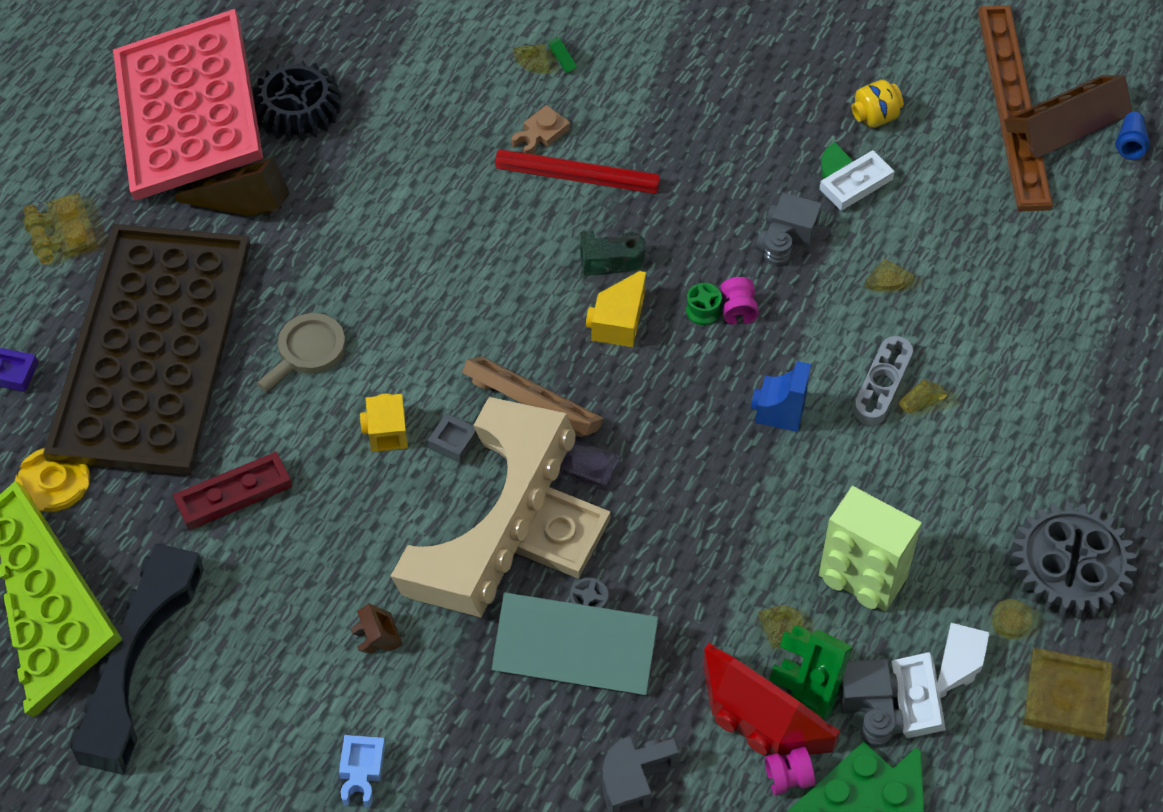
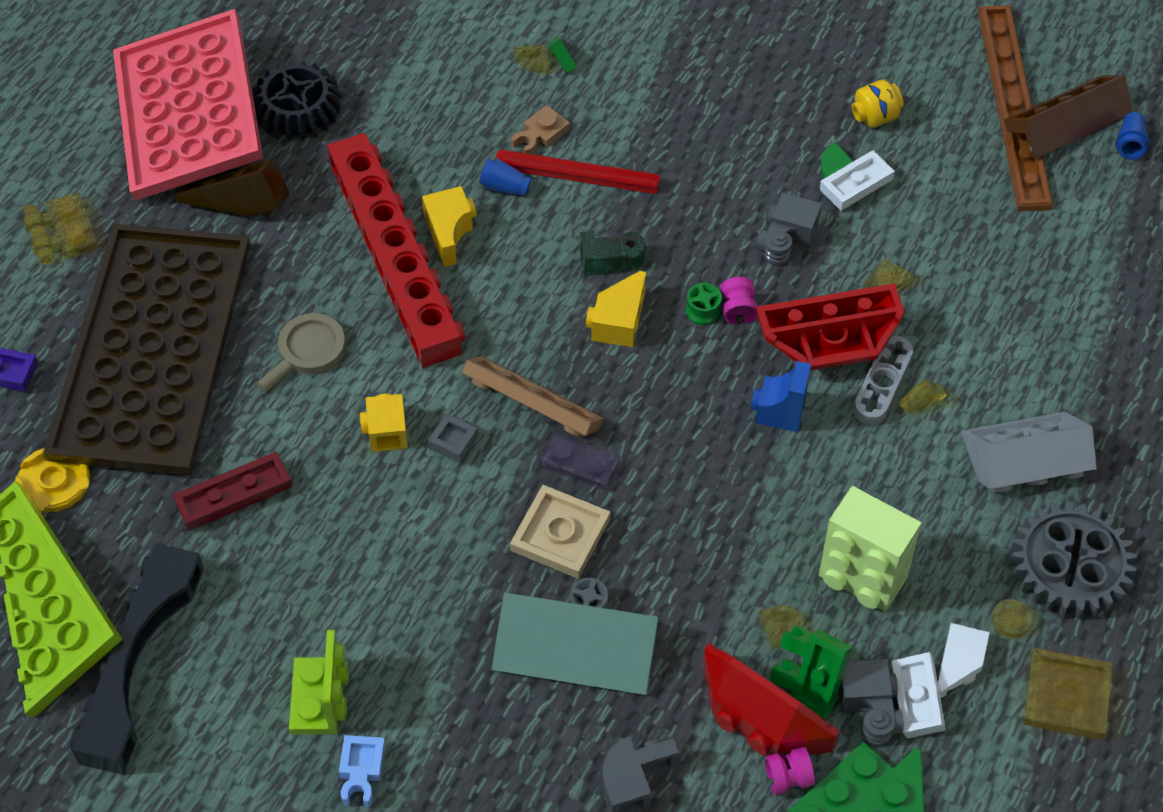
reddish brown tile [351,603,403,653] -> none
tan arch [391,397,576,617] -> none
none -> lime bracket [289,630,349,735]
none -> red brick [327,133,466,368]
none -> yellow arch [422,186,477,267]
none -> blue cone [479,158,532,197]
none -> red wedge [756,283,905,371]
none -> light grey slope [961,412,1097,492]

